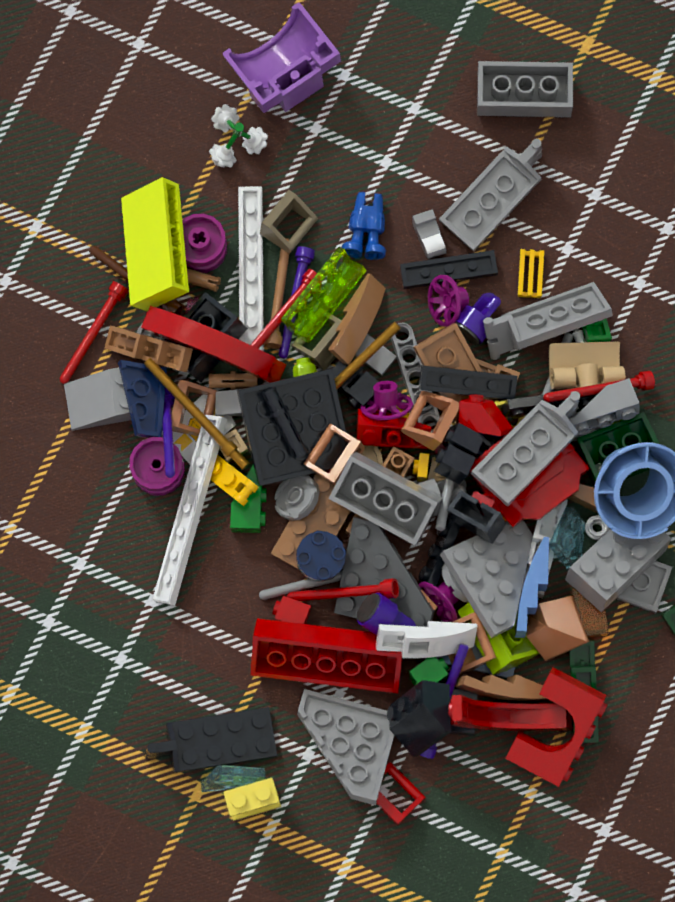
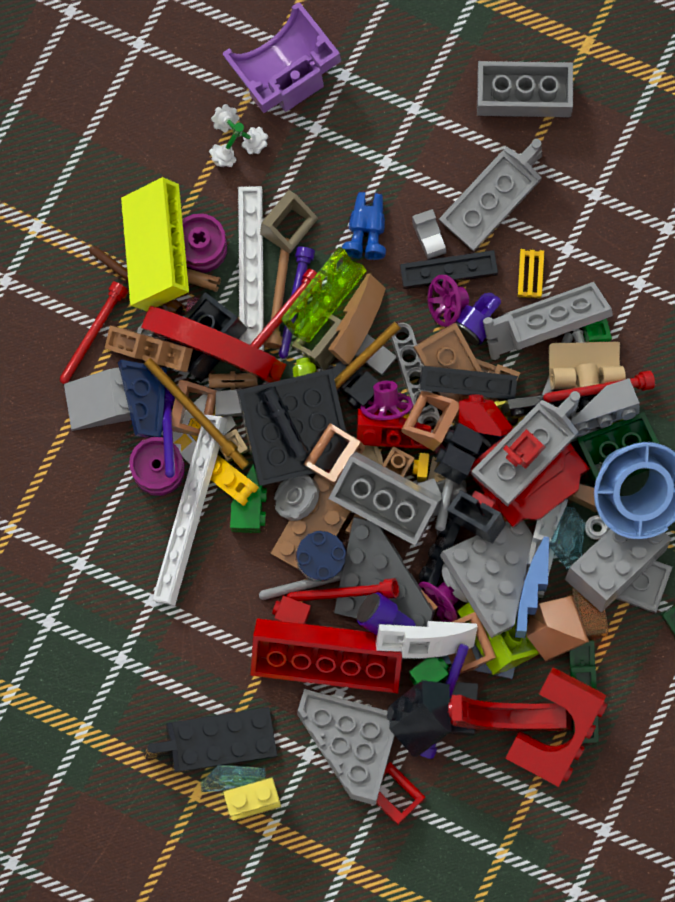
medium nougat slope [455,675,549,701] -> none
none -> red bracket [503,429,546,469]

